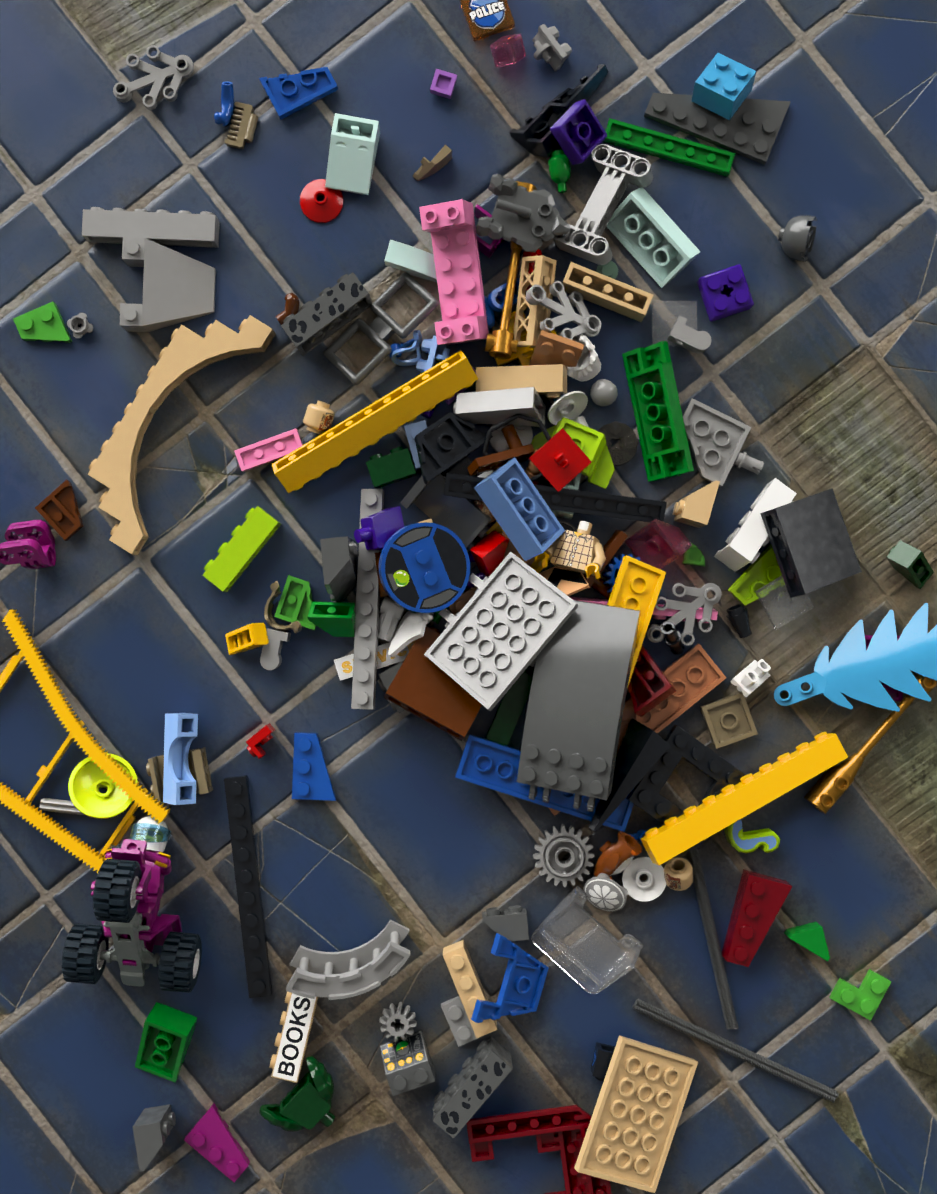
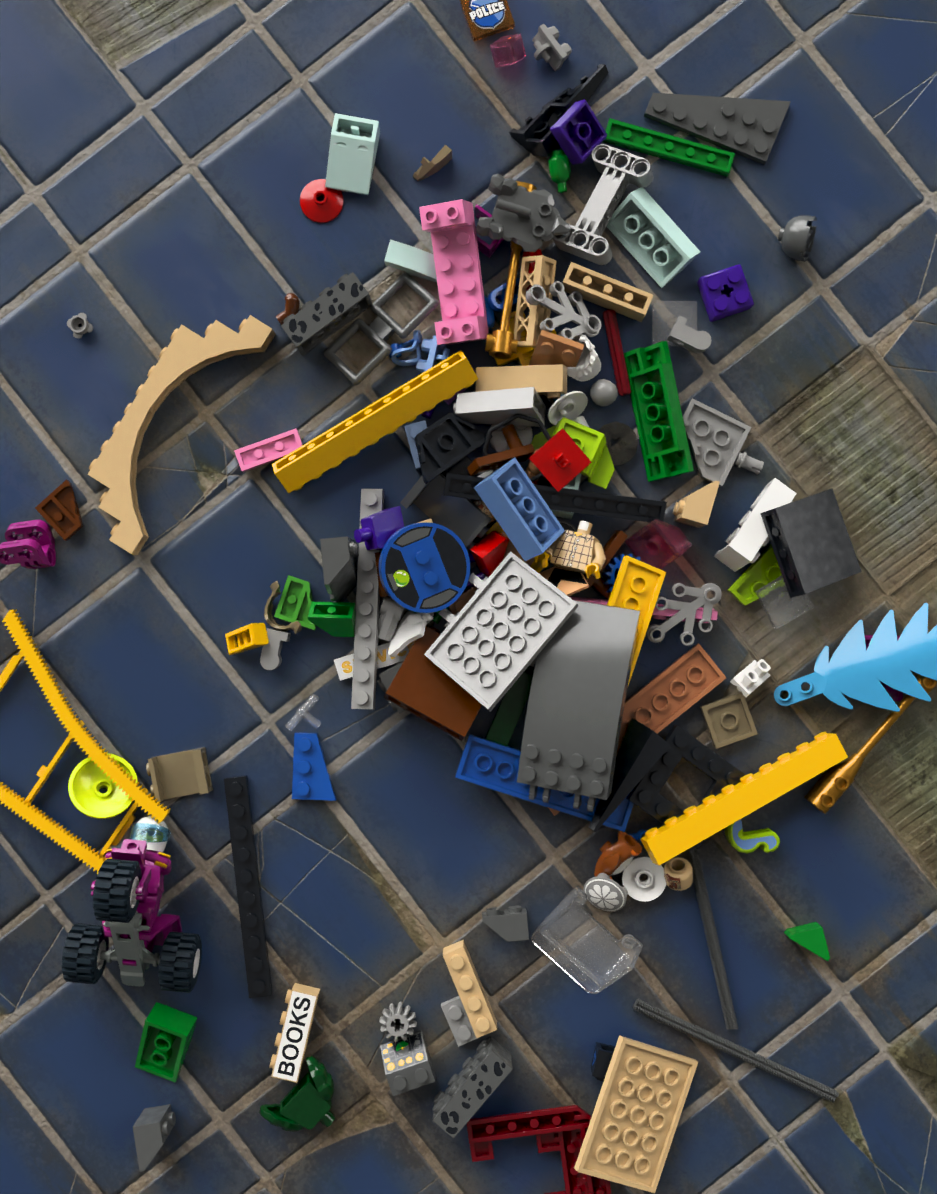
bright green wing [13,301,72,343] -> none
light grey axle [39,798,84,815] -> none
light grey brick [82,207,220,248] -> none
light grey plant [113,45,194,110] -> none
light grey wedge [120,237,216,332] -> none
light blue arch [163,713,198,805] -> none
magenta wing [184,1103,250,1183] -> none
lime brick [202,506,281,592] -> none
blue arm [214,81,234,126] -> none
dark tan piece [225,102,258,149] -> none
red bracket [246,723,275,759] -> none
blue wing [259,67,338,120] -> none
light grey fence [286,920,411,1000] -> none
tan head [303,400,335,435] -> none
dark green brick [366,446,417,489] -> none
medium lavender plate [430,69,457,99] -> none
blue wing [471,933,549,1023] -> none
light grey gear [533,824,595,887] -> none
sand green plate [596,261,618,279] -> none
dark red wedge [628,644,676,717] -> none
black pin [660,621,685,655] -> none
bright green tile [682,542,705,567] -> none
dark azure brick [692,53,756,120] -> none
dark red wedge [721,869,792,967] -> none
black cone [726,604,752,638] -> none
bright green plate [829,969,891,1021] -> none
dark green slope [887,540,934,589] -> none
none -> clear piece [285,694,321,731]
none -> dark red axle [603,310,631,396]

